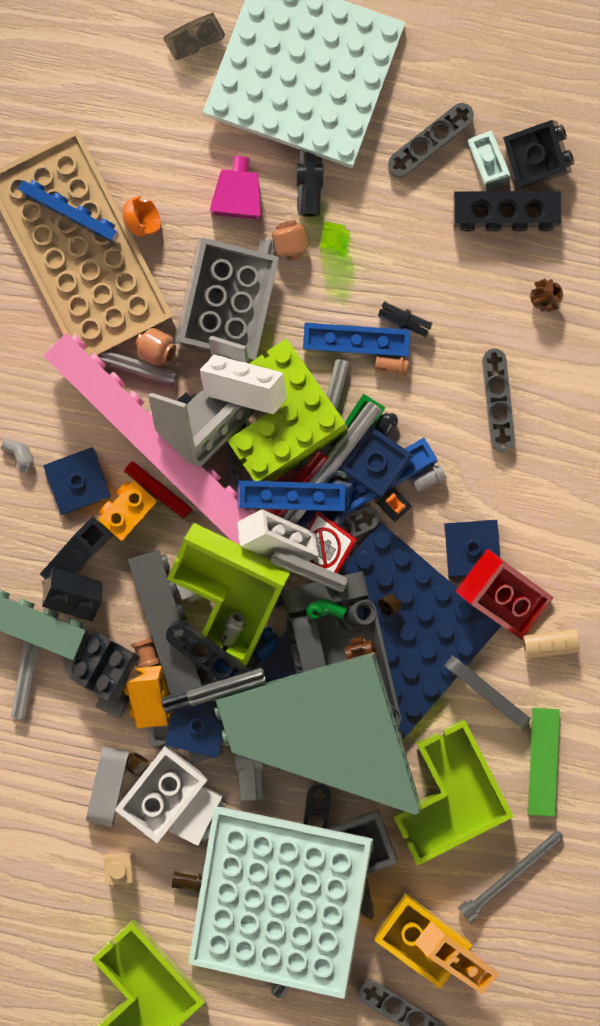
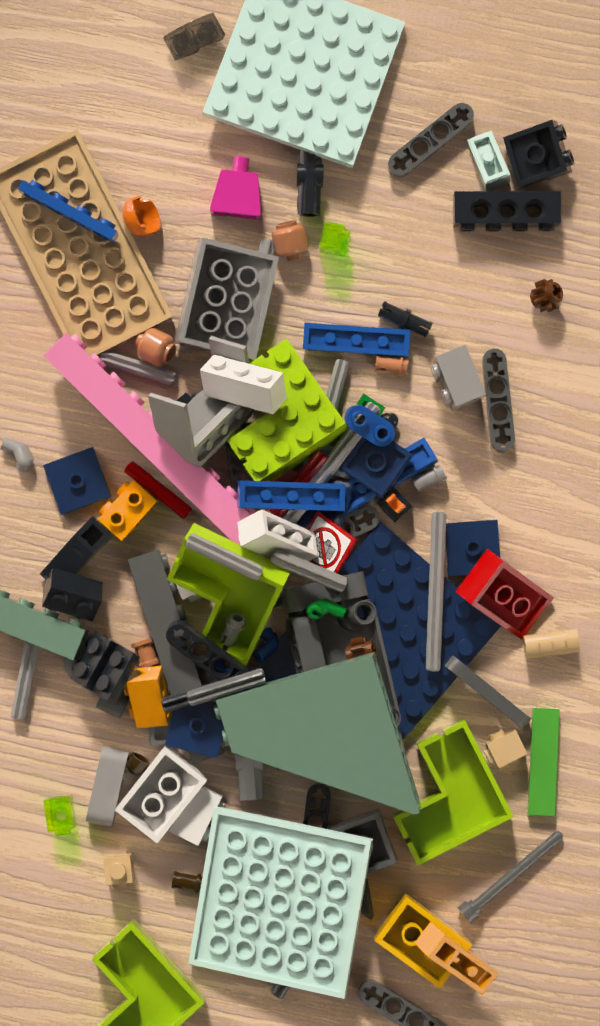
dark brown hinge [378,593,402,617] -> none
none -> clear neon green brick [43,794,76,836]
none -> light grey axle [186,533,263,581]
none -> blue plate [344,405,395,446]
none -> light grey axle [426,512,446,671]
none -> light grey brick [430,345,486,411]
none -> tan brick [483,729,527,768]

